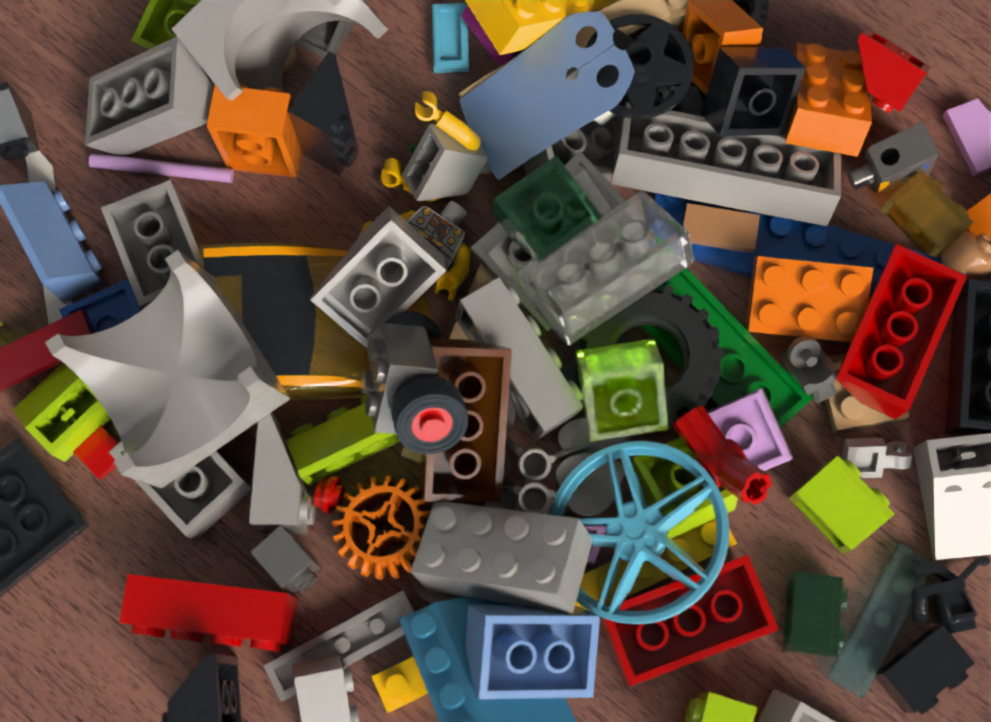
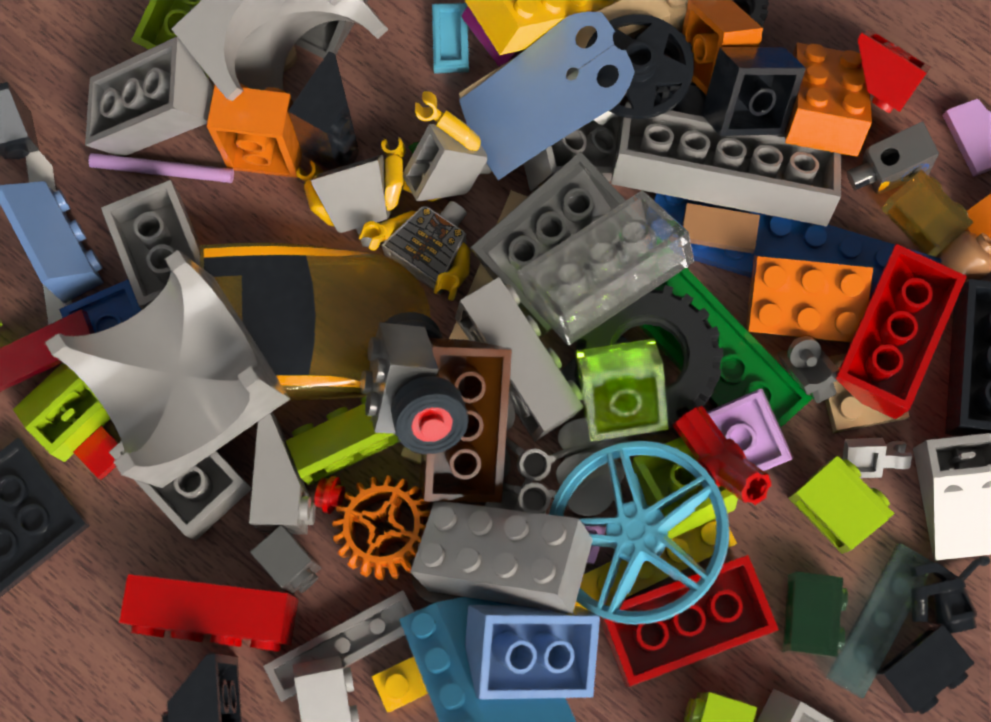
light grey slope [310,206,447,348] -> none
clear green slope [490,155,602,262] -> none
none -> light grey torso [296,137,406,247]

